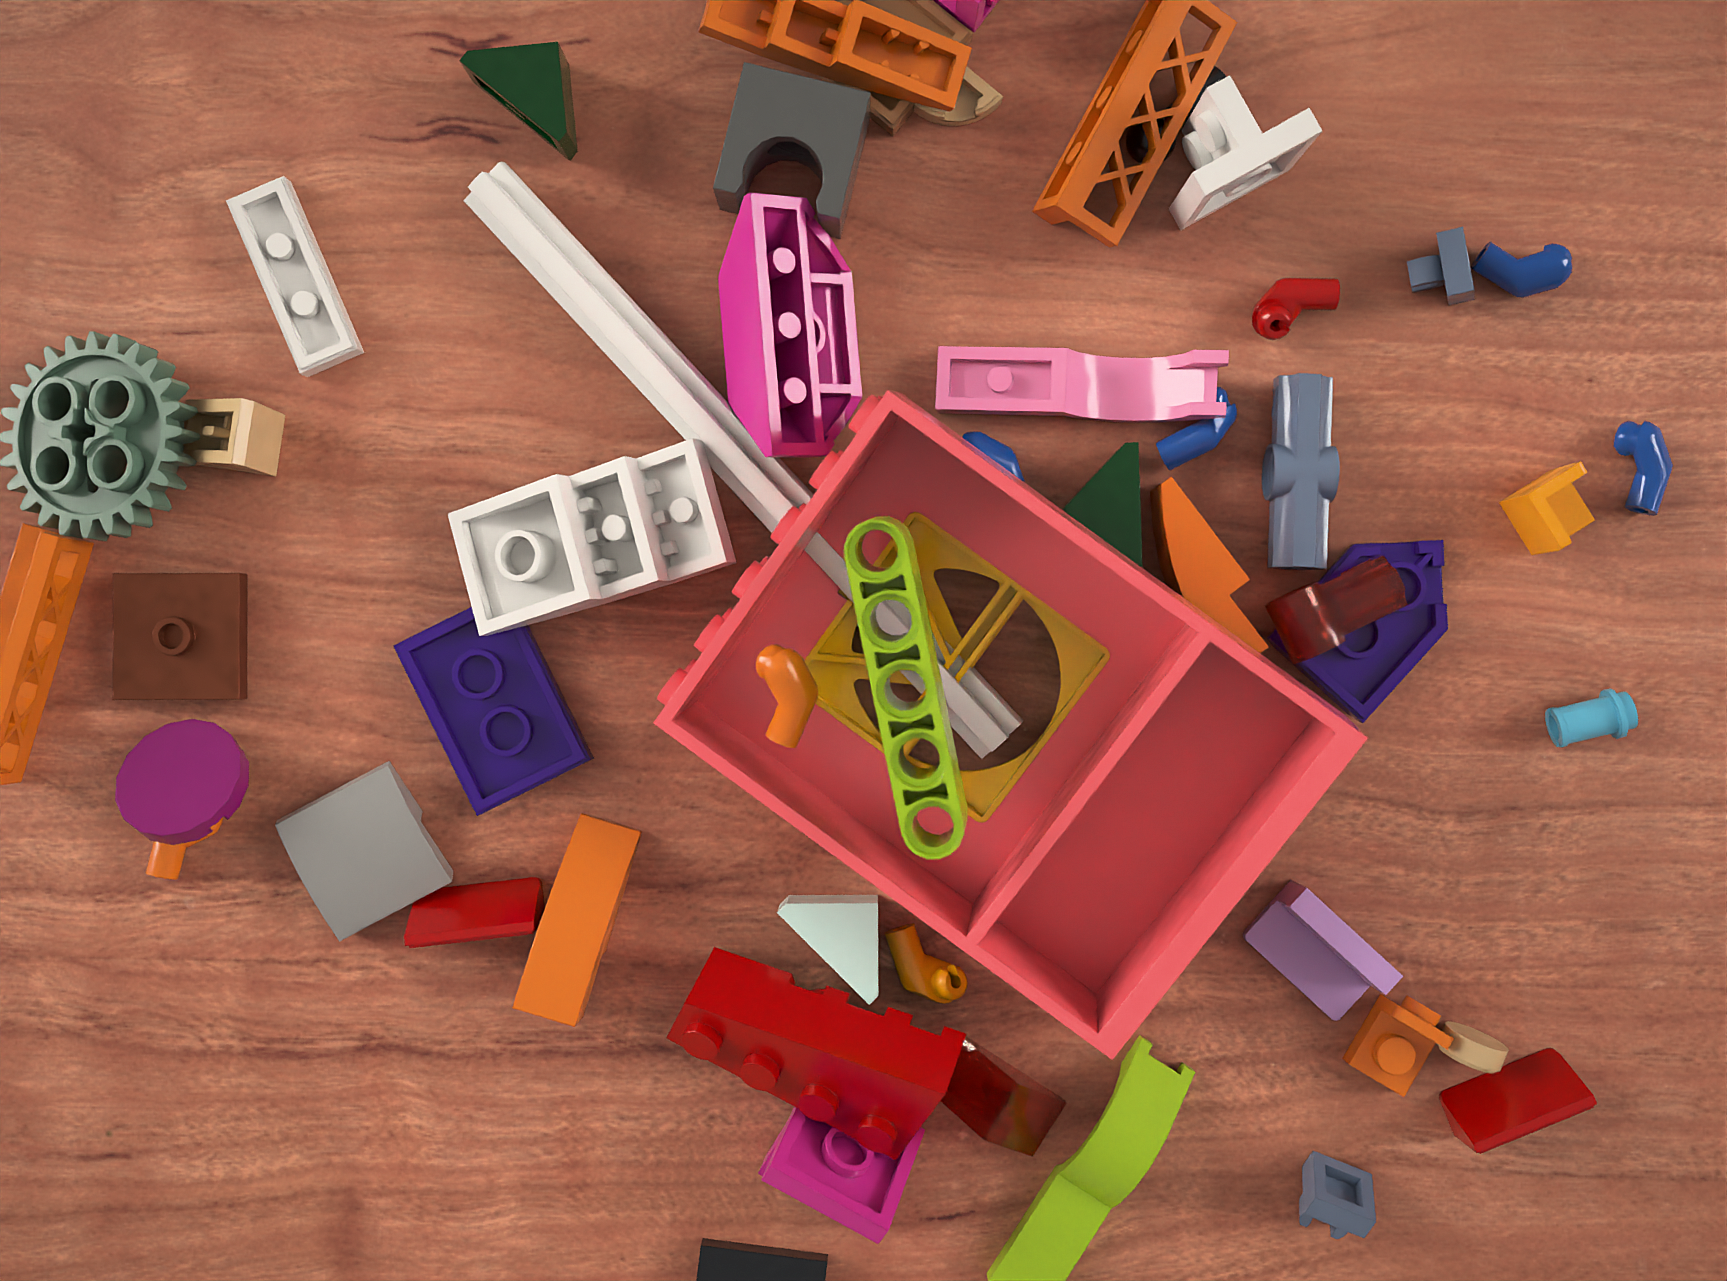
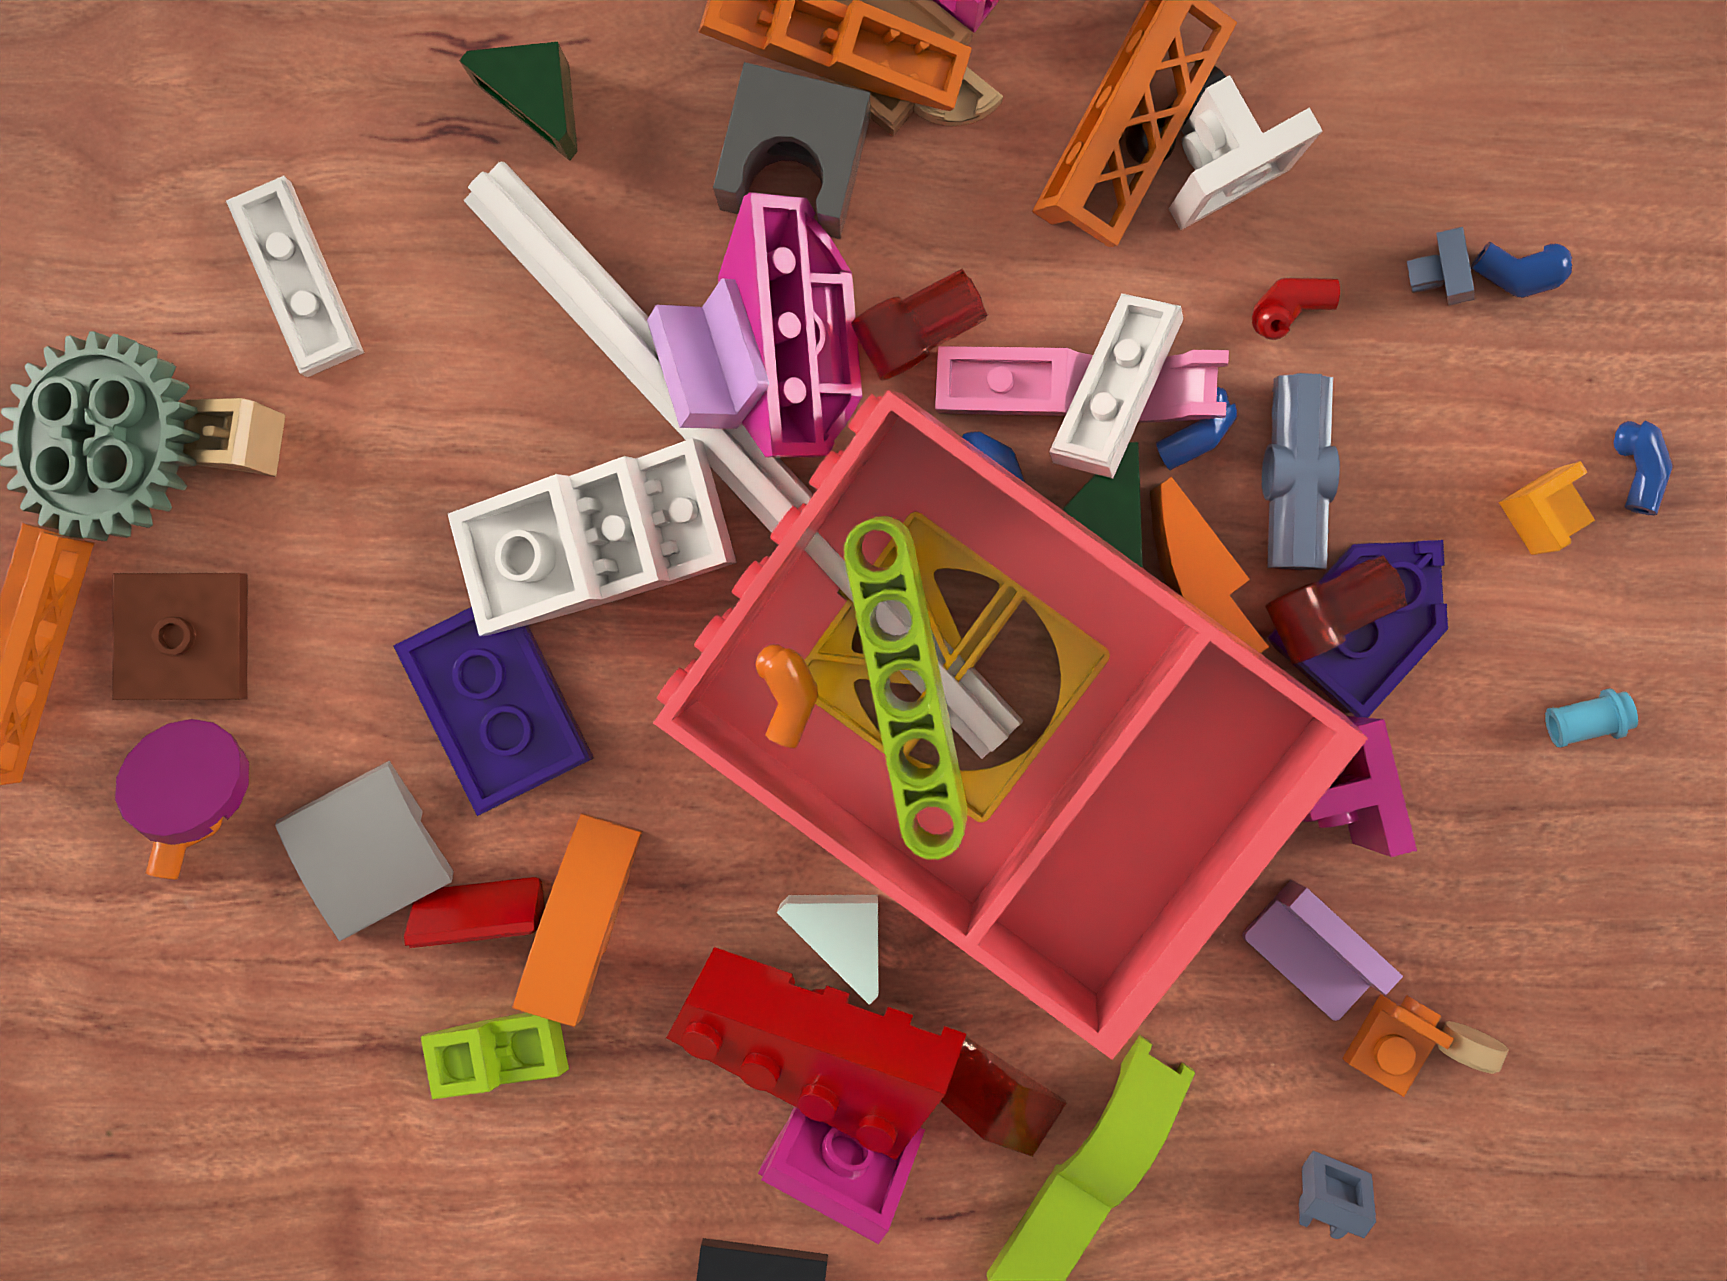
light orange arm [885,923,968,1004] -> none
red slope [1439,1048,1597,1154] -> none
none -> lime slope [421,1013,569,1099]
none -> lavender panel [647,278,769,429]
none -> clear red piece [850,269,988,381]
none -> white tile [1049,293,1184,478]
none -> dark pink bracket [1302,716,1417,857]

